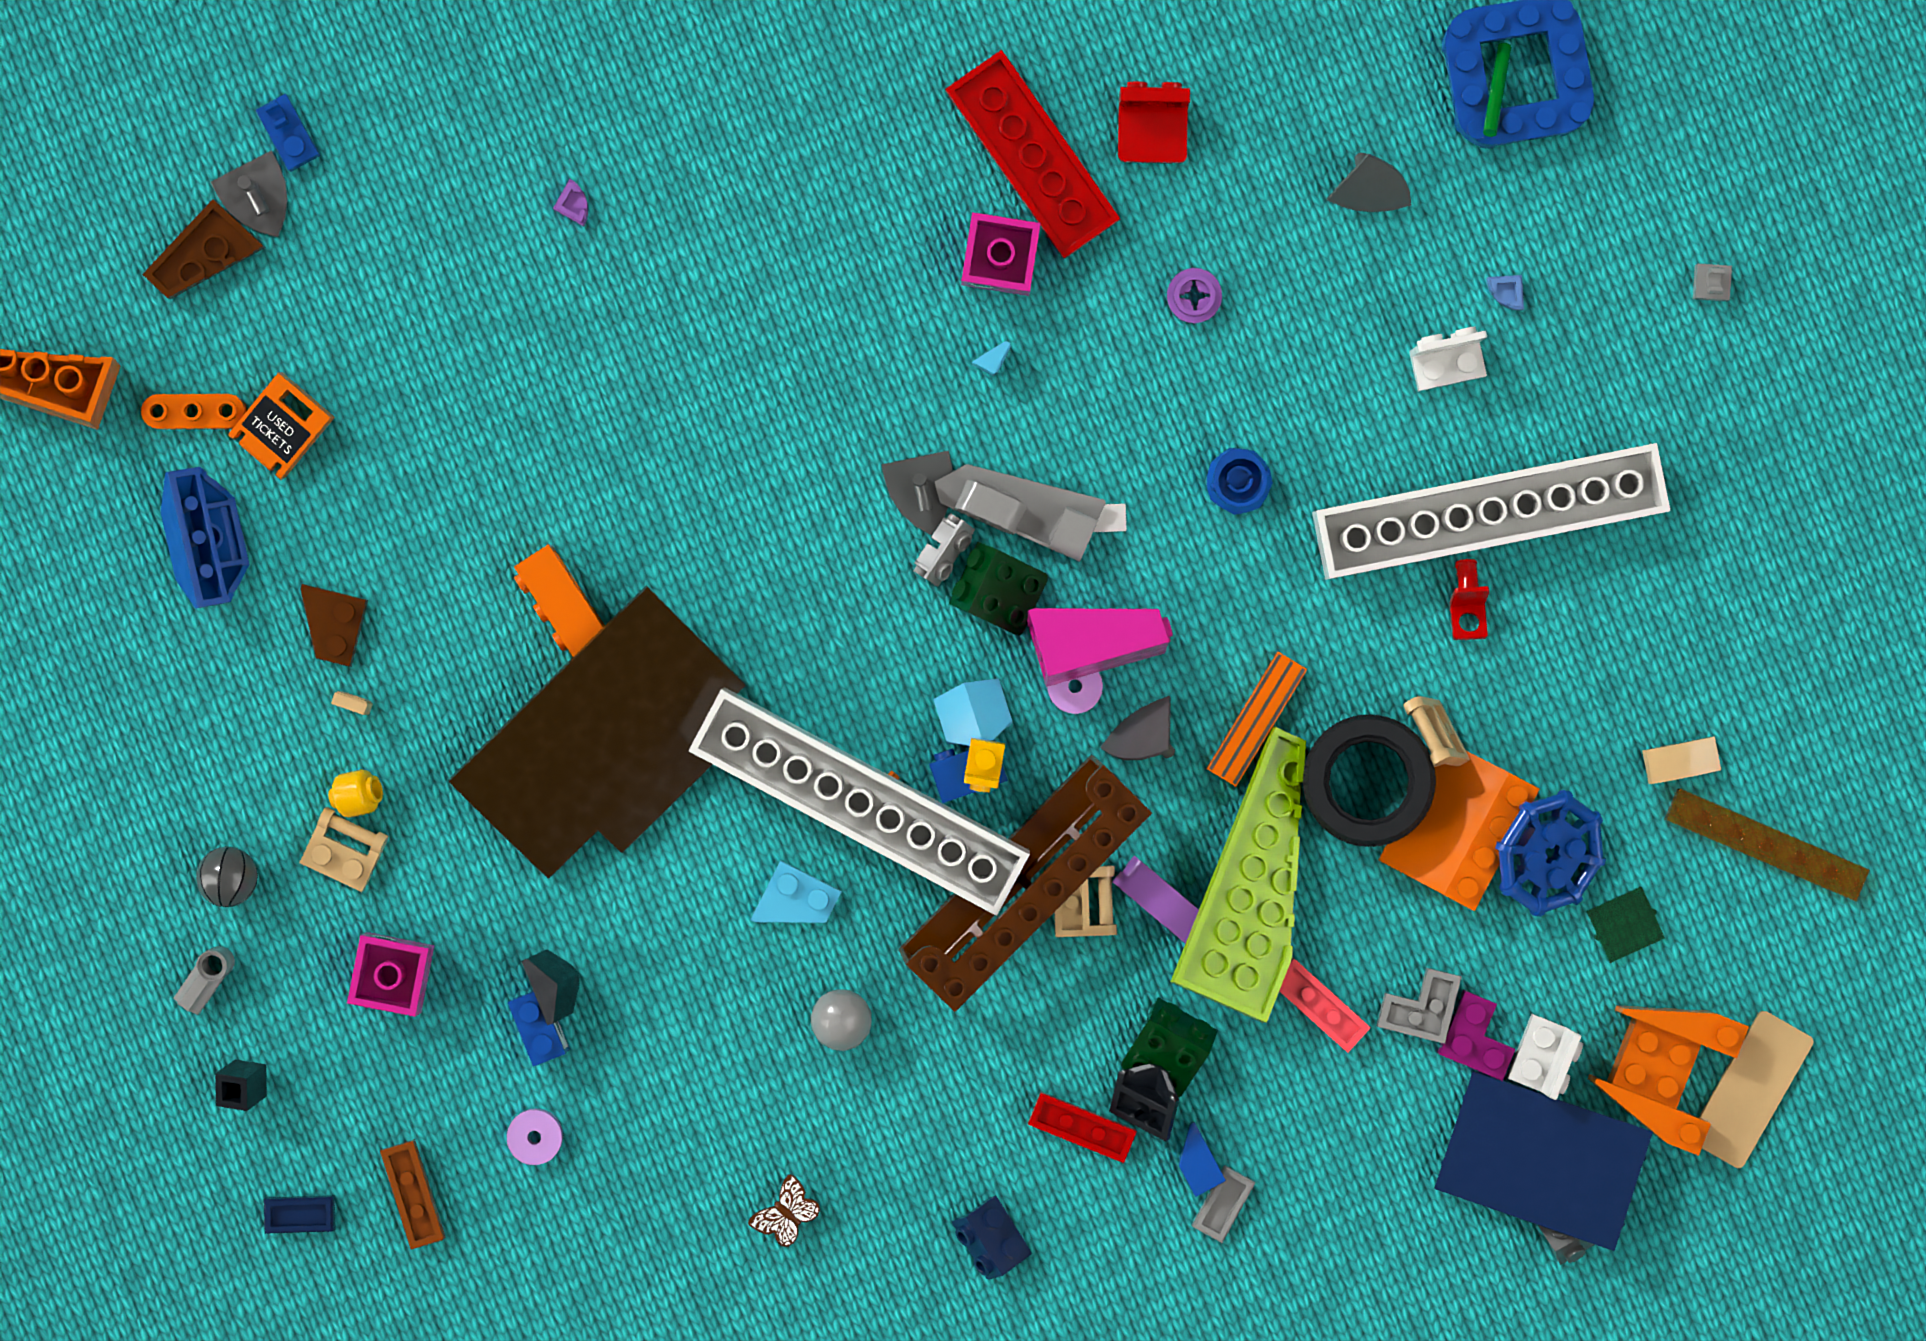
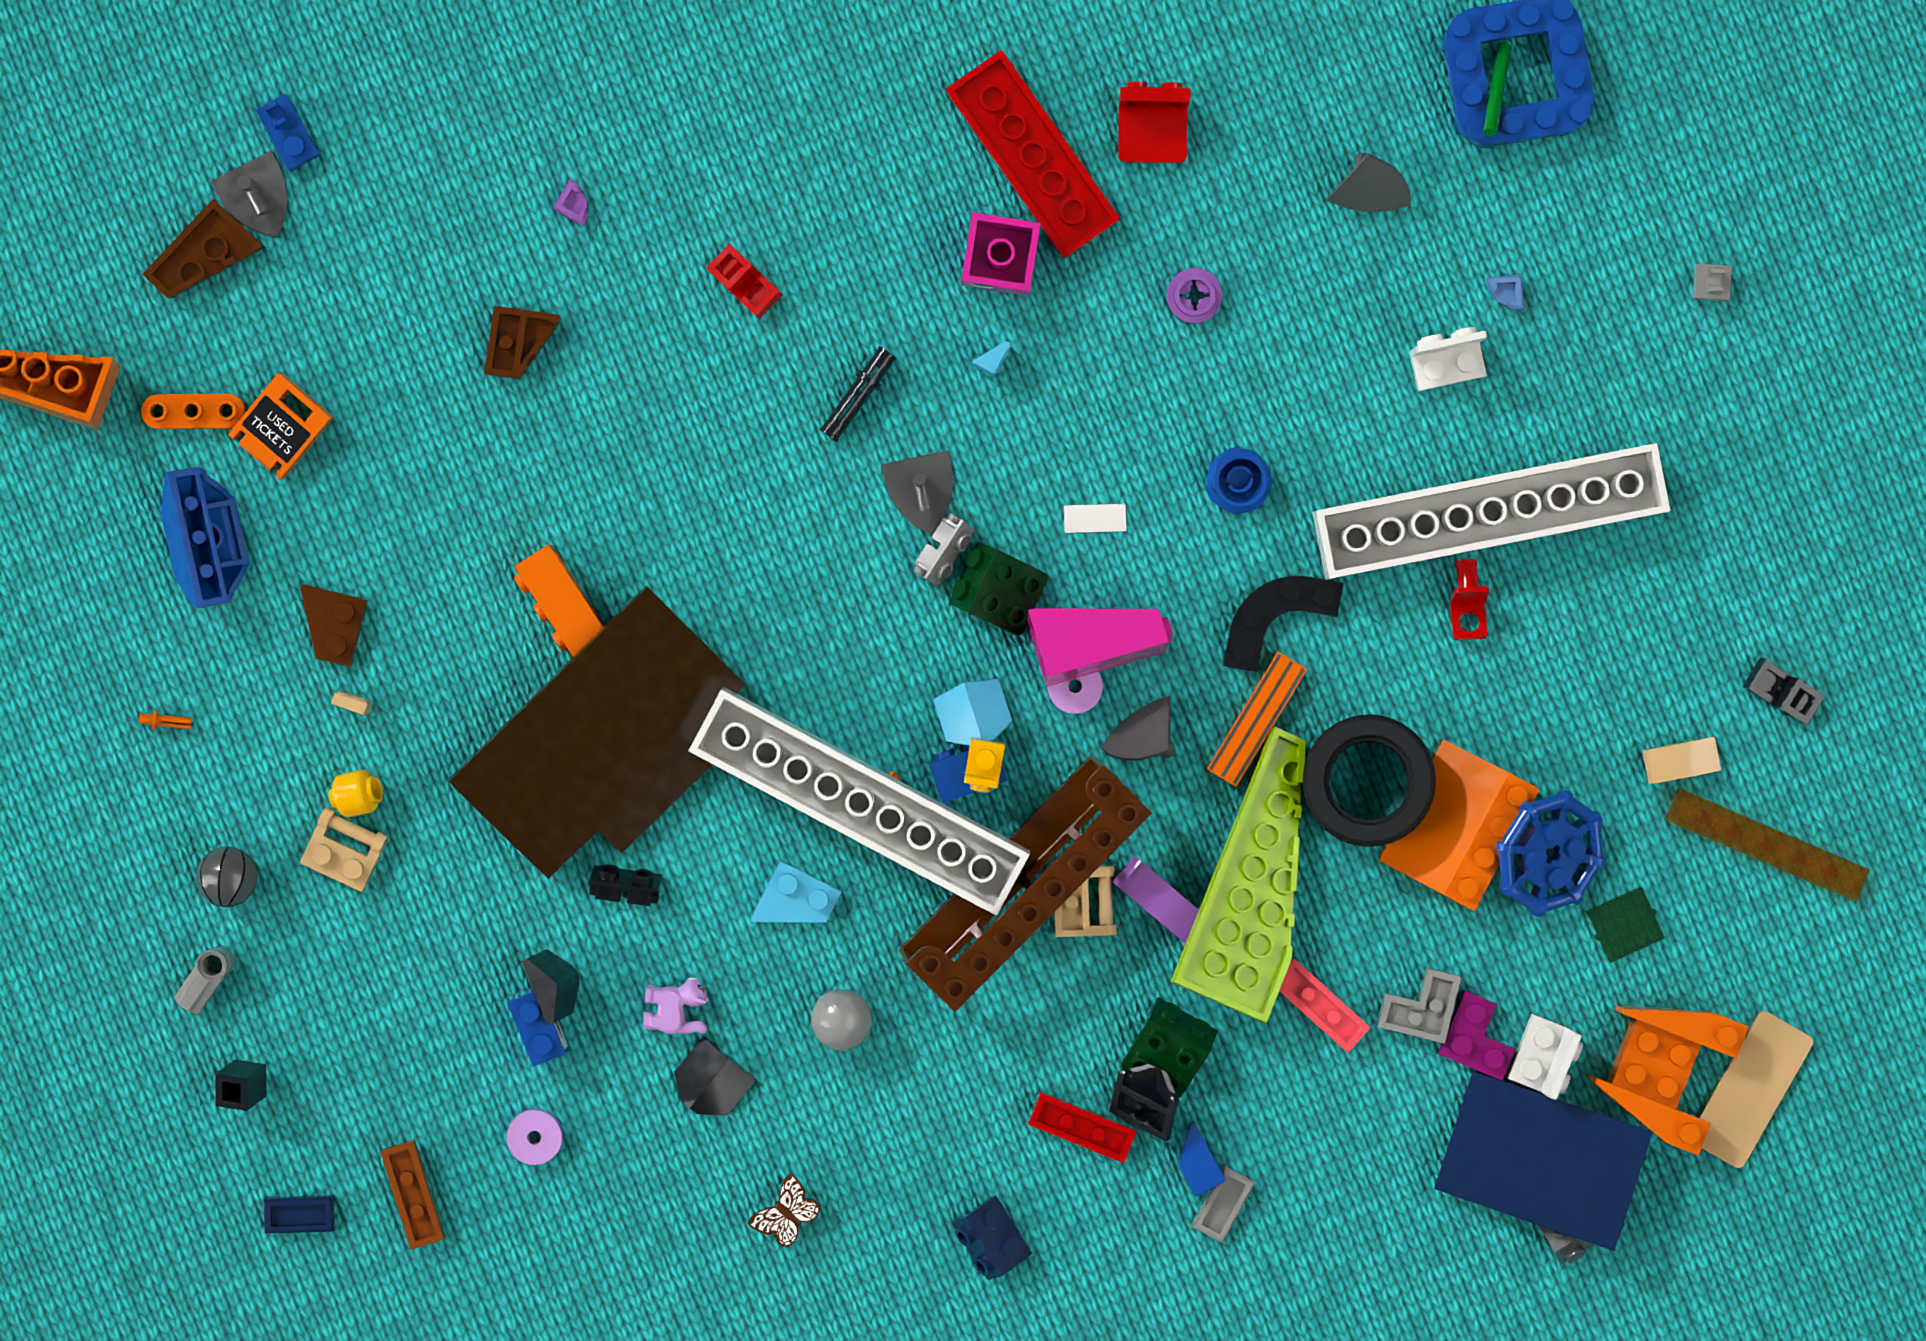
dark pink brick [347,932,435,1017] -> none
light grey panel [934,464,1106,562] -> none
tan plate [1403,696,1470,767] -> none
none -> orange piece [139,710,192,730]
none -> reddish brown wing [484,306,561,380]
none -> black hinge [589,864,662,907]
none -> lavender animal [643,978,709,1034]
none -> black slope [674,1036,757,1116]
none -> red slope [706,243,783,320]
none -> black pin [819,346,897,442]
none -> black plate [1223,576,1344,672]
none -> slope [1742,658,1825,725]

